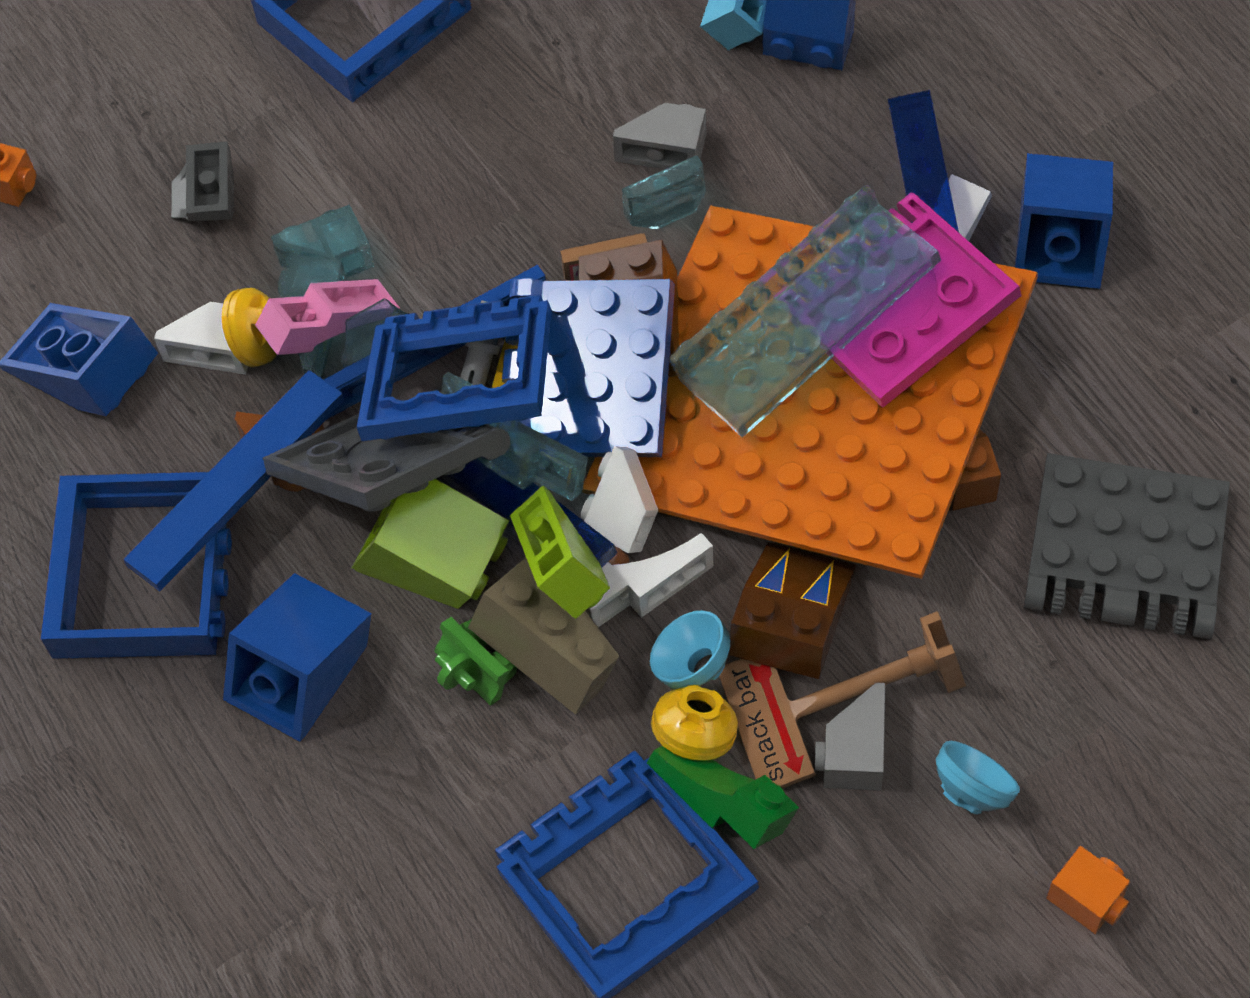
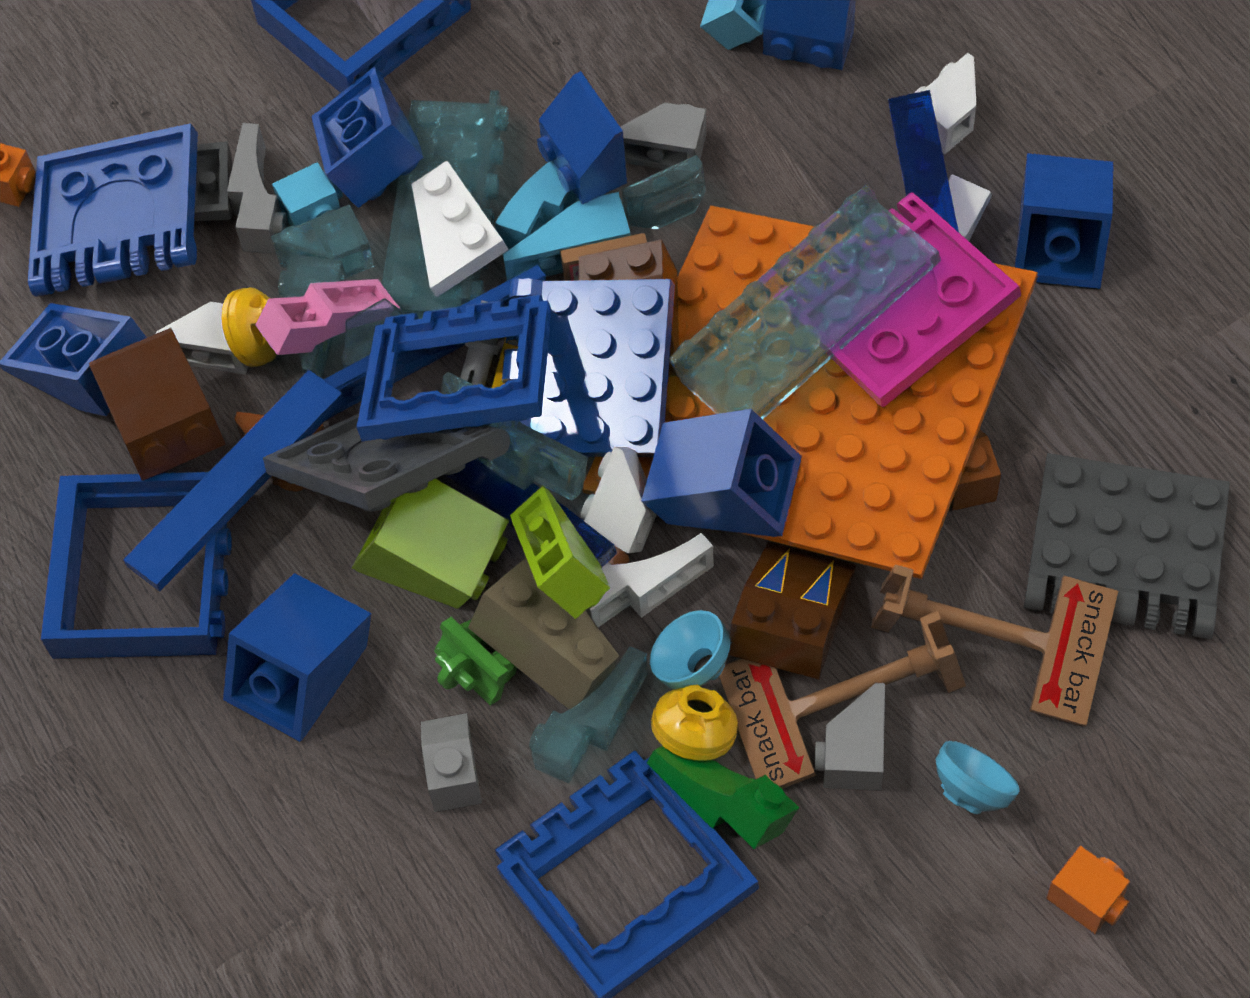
none -> hinge [28,123,198,297]
none -> reddish brown slope [89,328,226,481]
none -> light grey slope [227,123,288,254]
none -> medium azure brick [272,162,343,238]
none -> blue slope [311,66,423,208]
none -> clear light blue bracket [382,90,509,319]
none -> white wing [412,161,509,298]
none -> light grey slope [421,713,482,812]
none -> medium azure slope [495,161,579,251]
none -> medium azure slope [503,192,631,281]
none -> clear light blue slope [529,646,648,784]
none -> blue slope [537,71,627,205]
none -> blue slope [641,409,802,537]
none -> medium nougat piece [871,564,1118,727]
none -> white slope [908,53,976,154]

